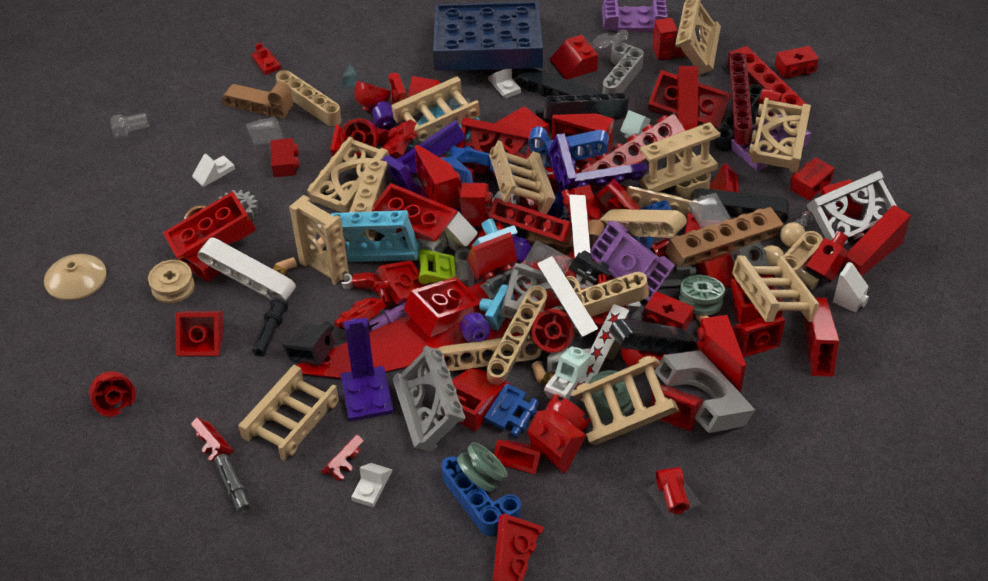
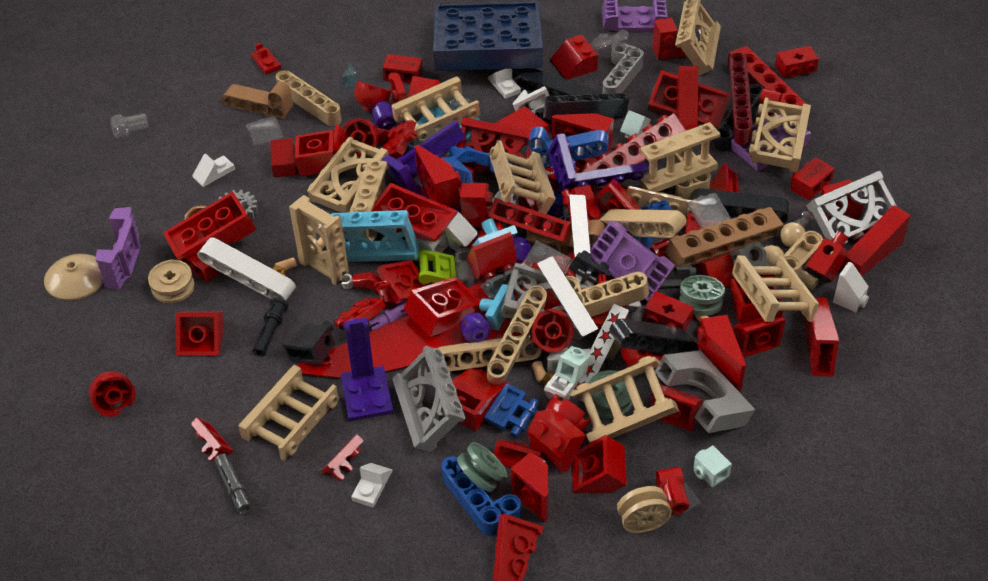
none -> medium lavender plate [96,207,141,290]
none -> red slope [295,130,334,176]
none -> red brick [382,54,423,84]
none -> red slope [511,452,548,523]
none -> white slope [513,86,549,113]
none -> red slope [572,435,627,493]
none -> tan wheel [617,486,672,533]
none -> light aqua brick [693,445,732,487]

